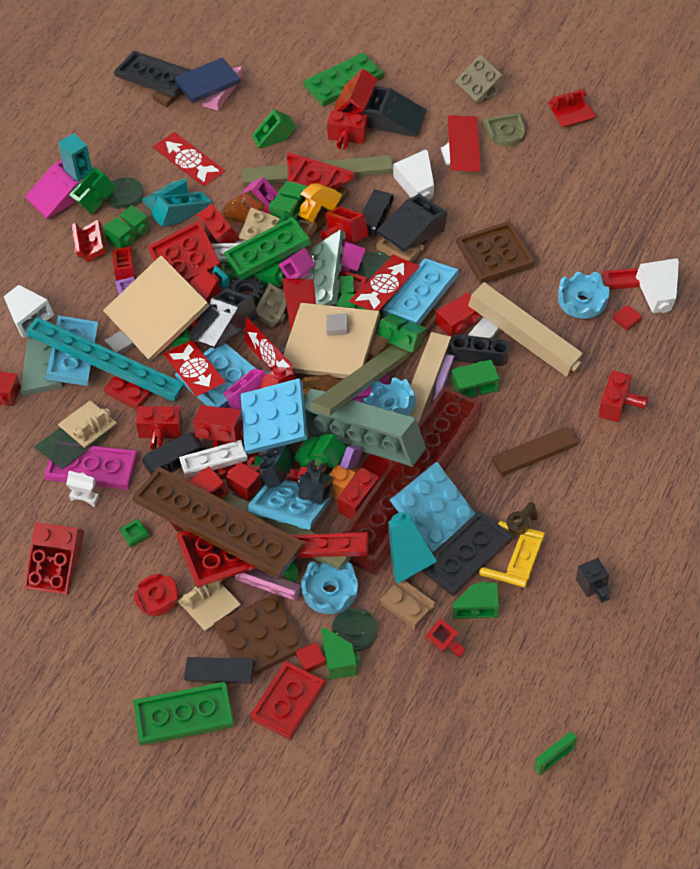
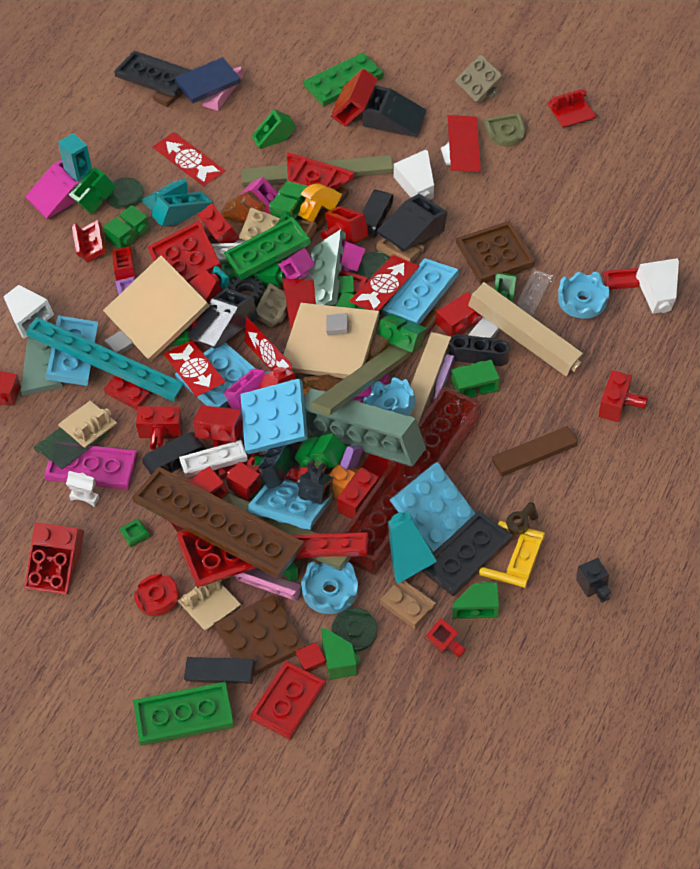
red brick [327,111,368,150] -> none
green tile [534,731,577,775] -> none
red tile [613,305,642,331] -> none
none -> green slope [494,272,518,303]
none -> clear tile [516,270,553,317]

